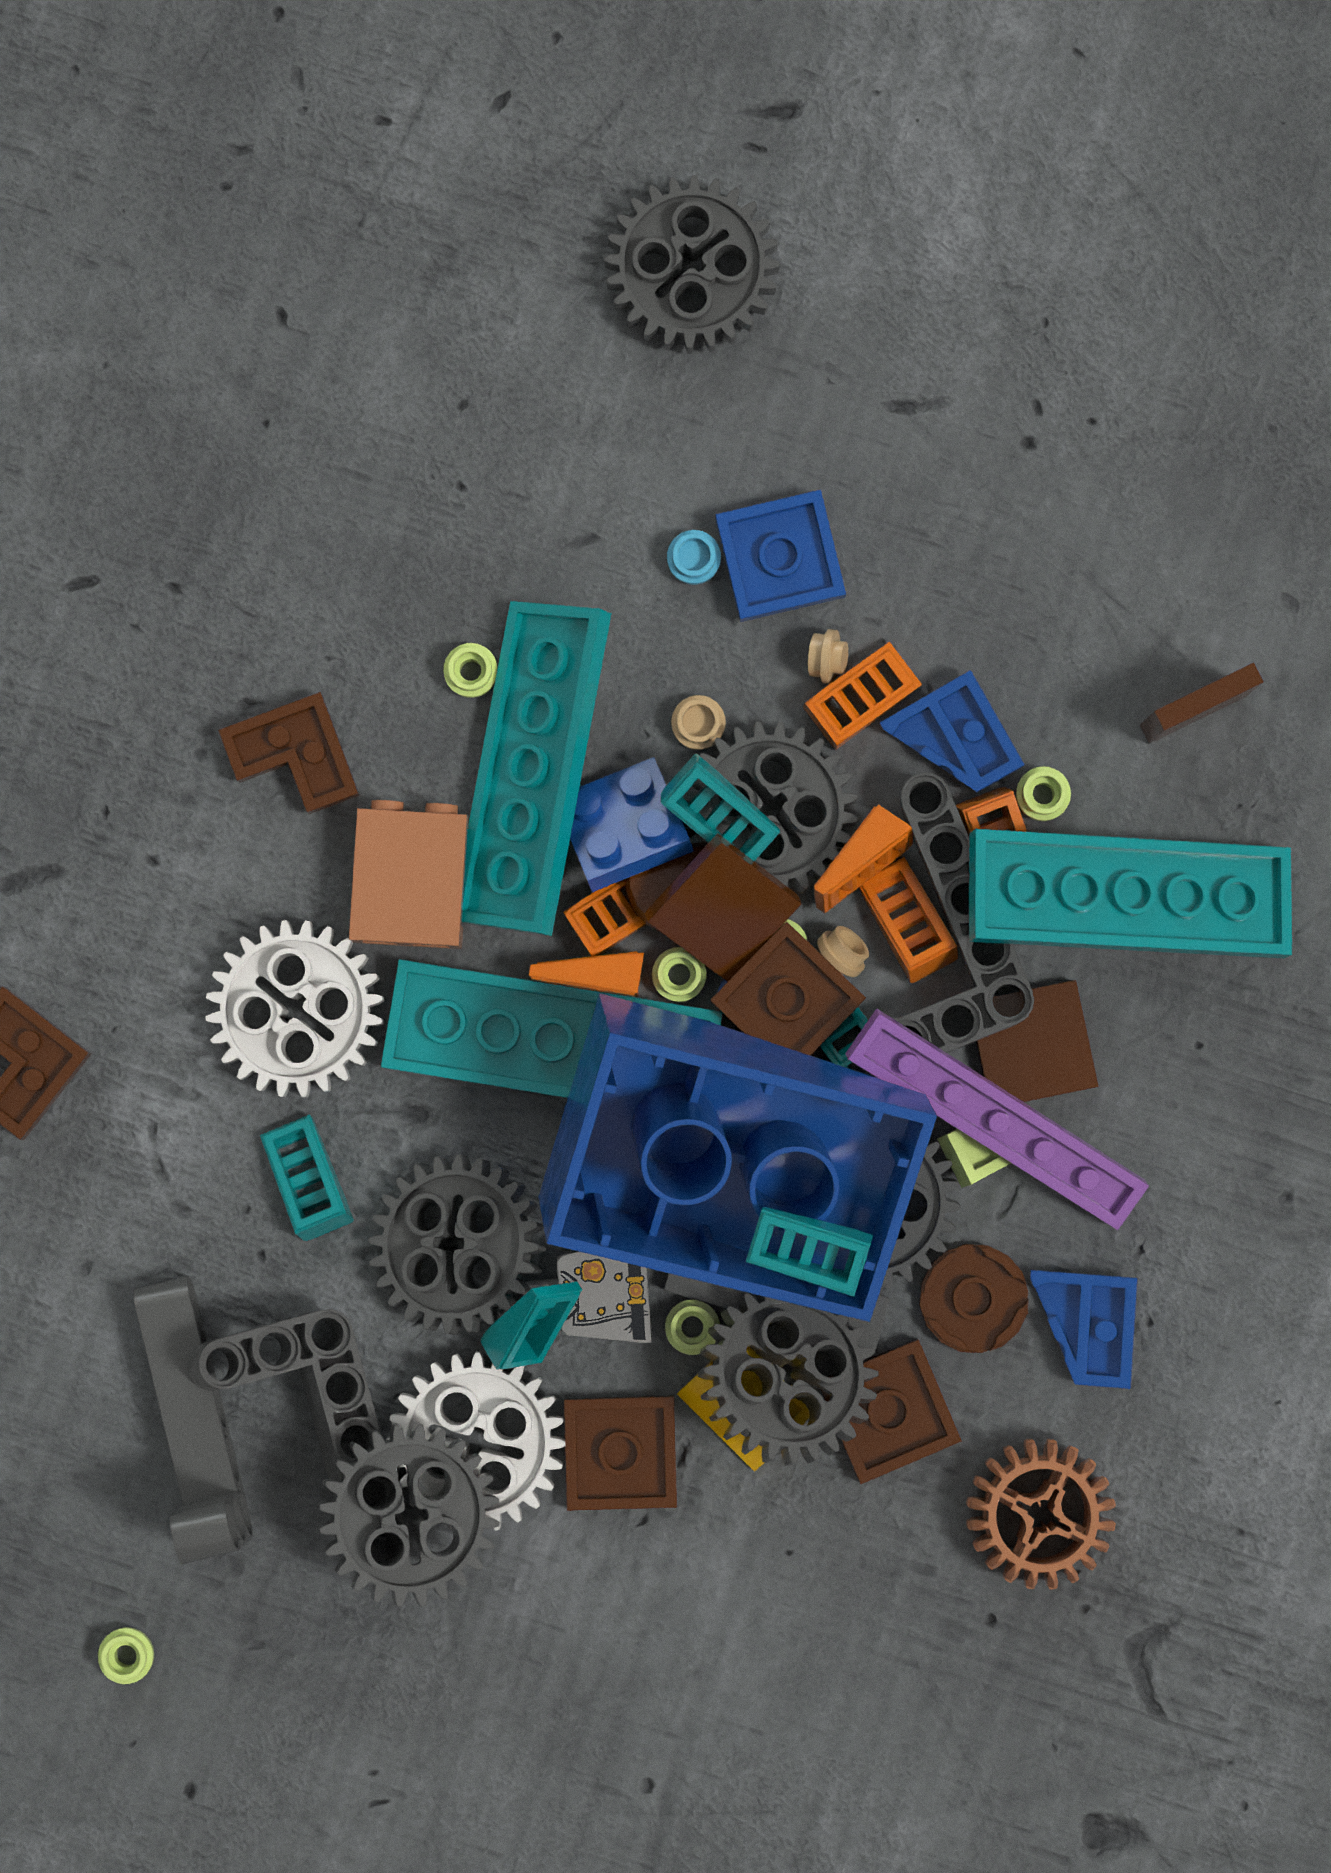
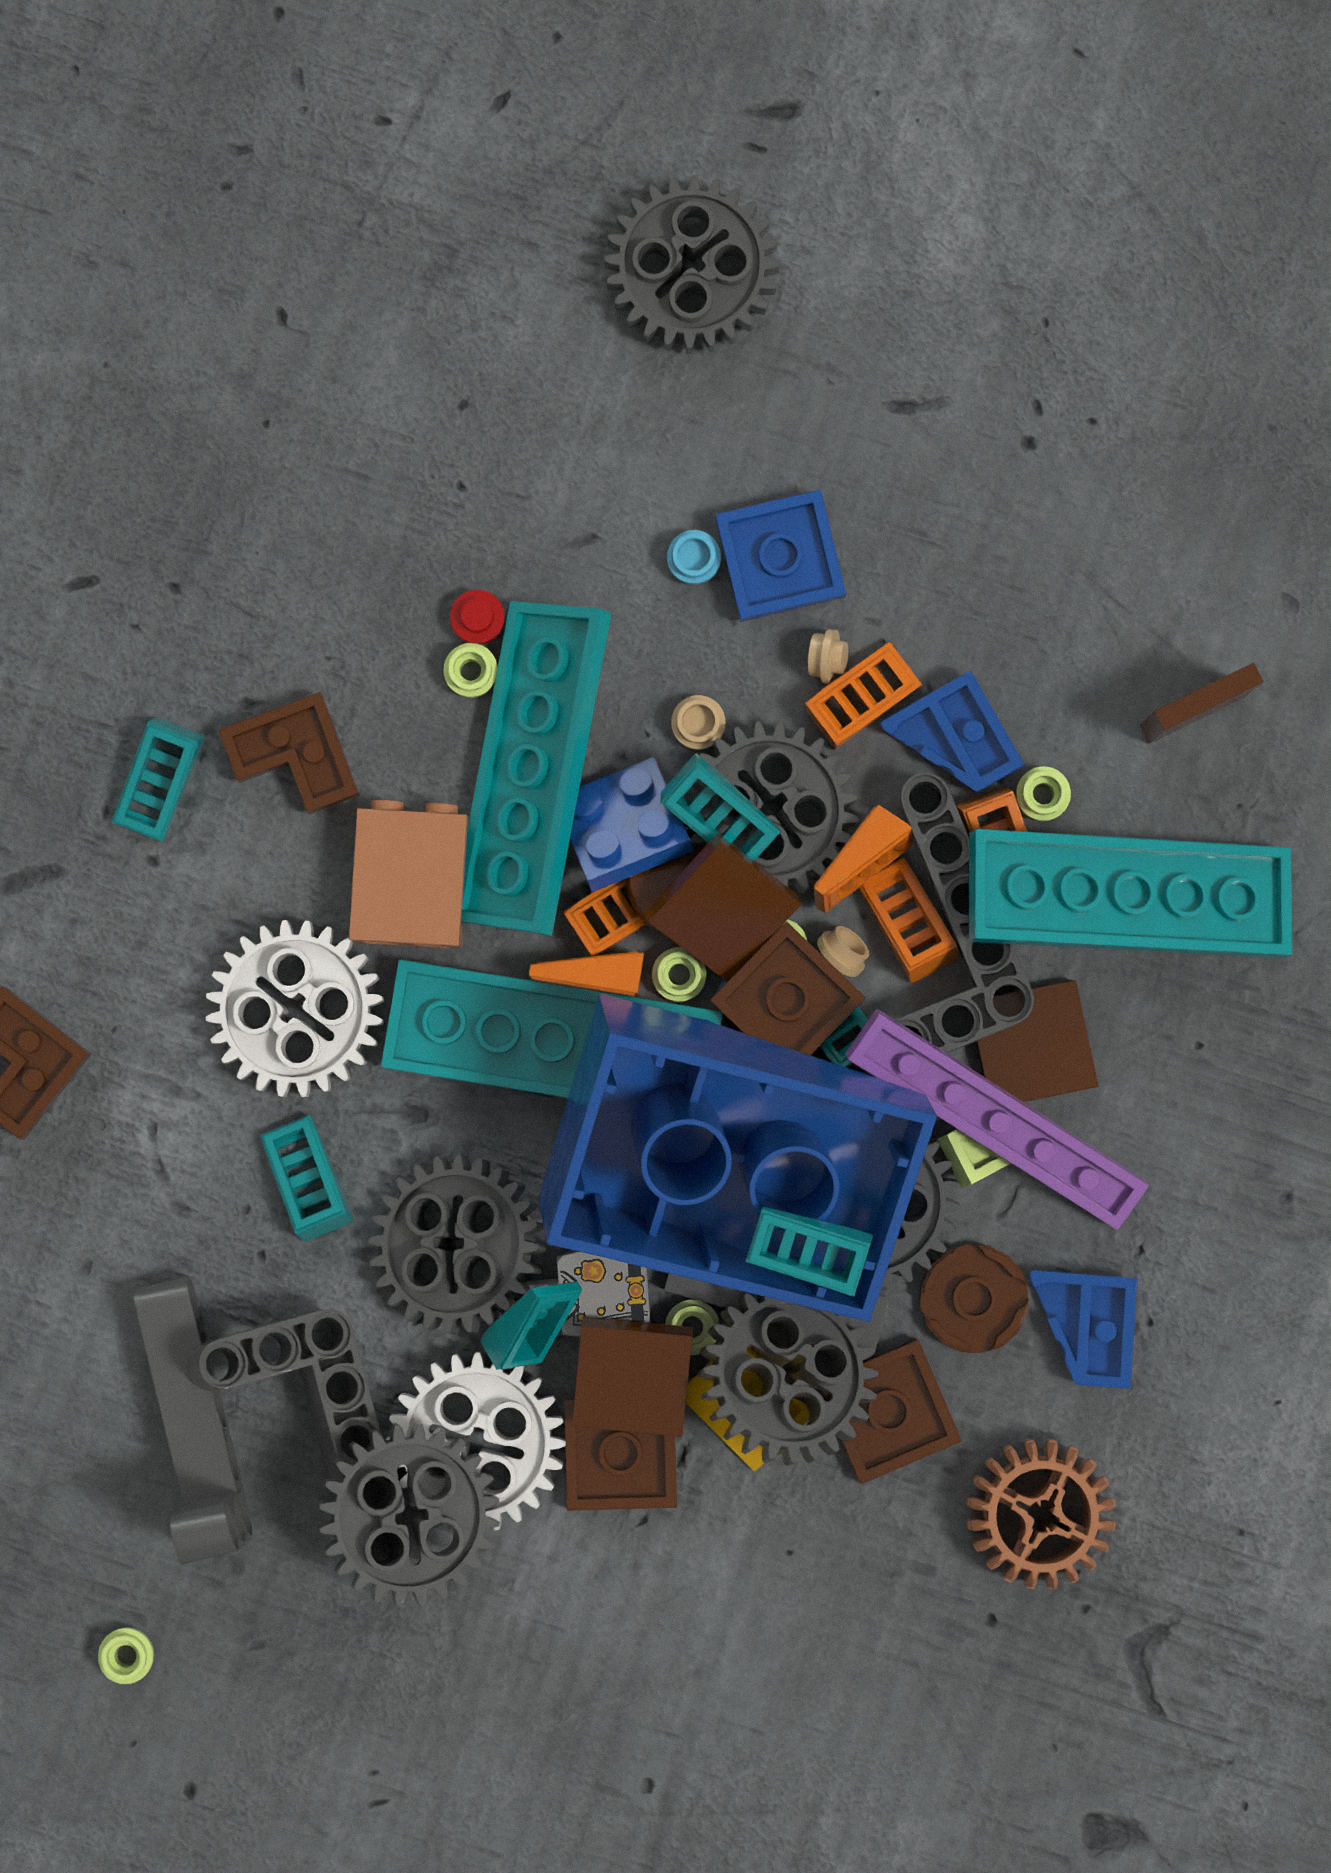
none -> teal slope [111,717,205,842]
none -> red plate [450,590,505,644]
none -> reddish brown tile [572,1316,693,1437]

